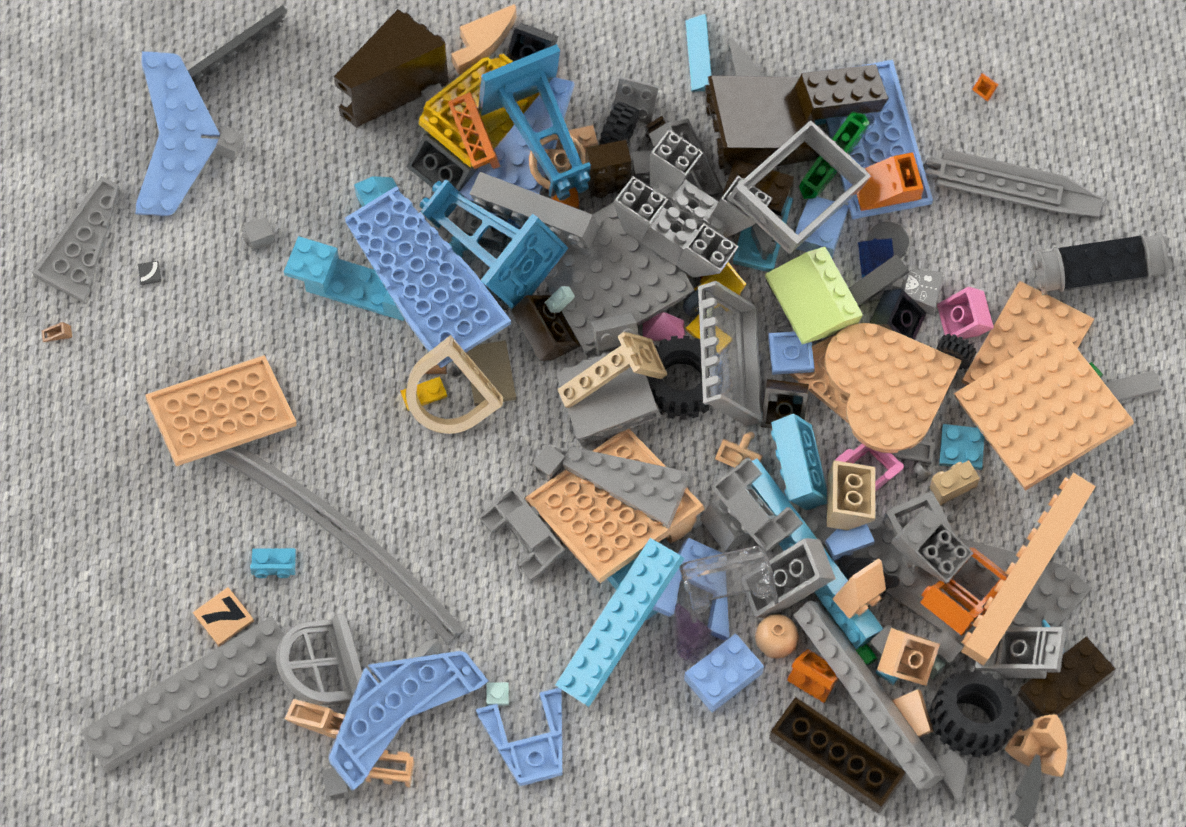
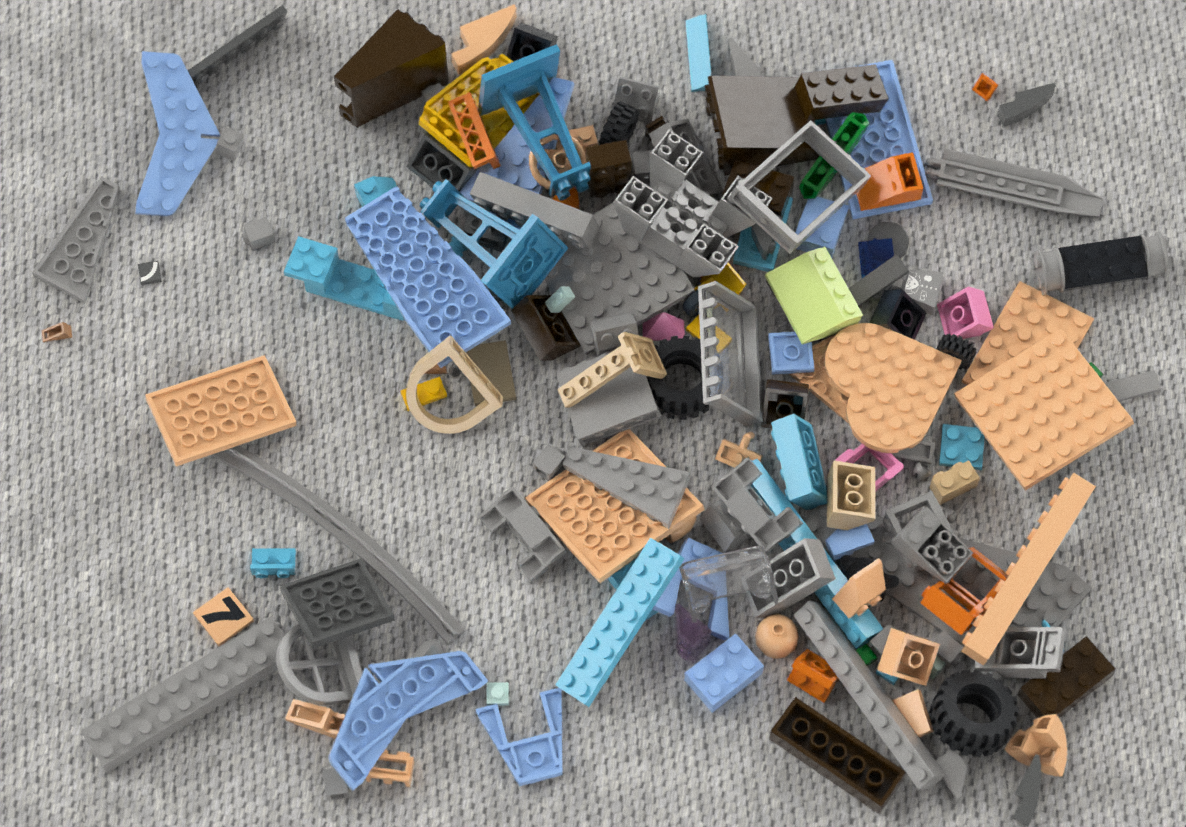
none -> dark grey plate [280,559,395,648]
none -> dark grey slope [998,83,1056,127]

